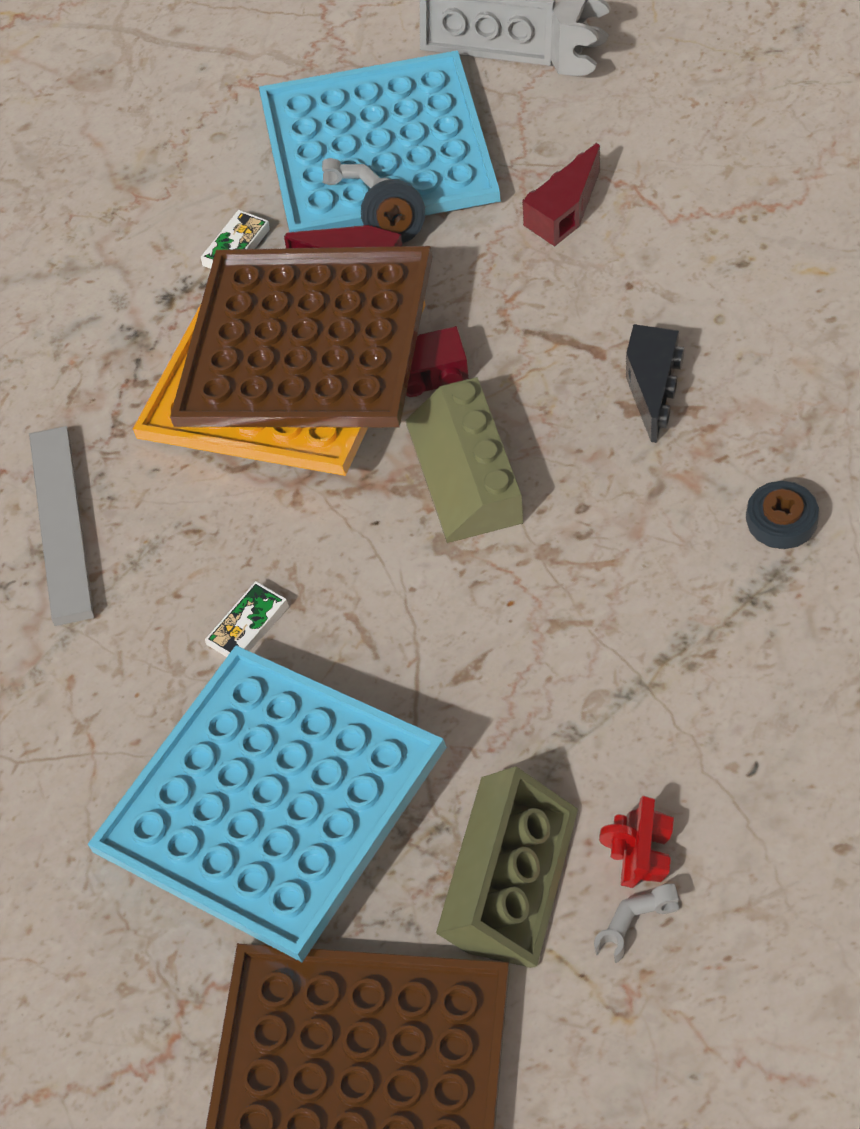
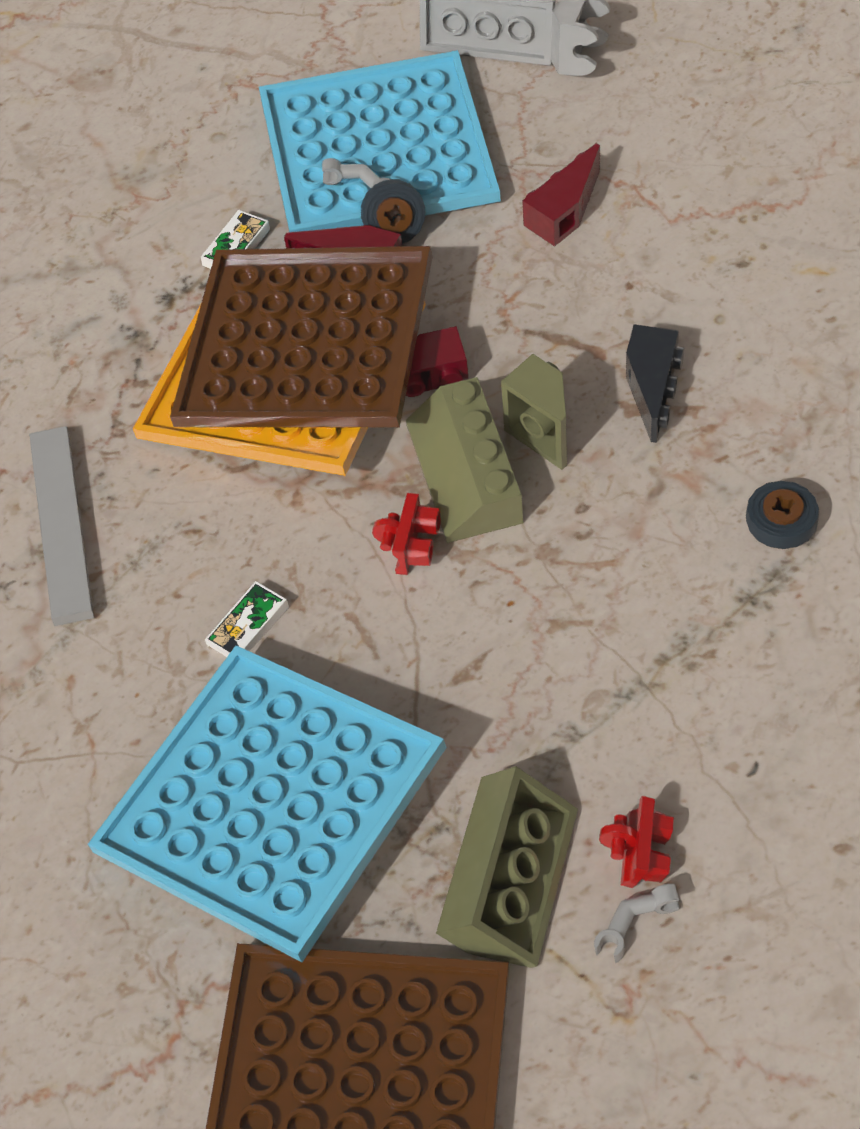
none -> red hips [372,493,441,575]
none -> olive slope [501,354,567,470]

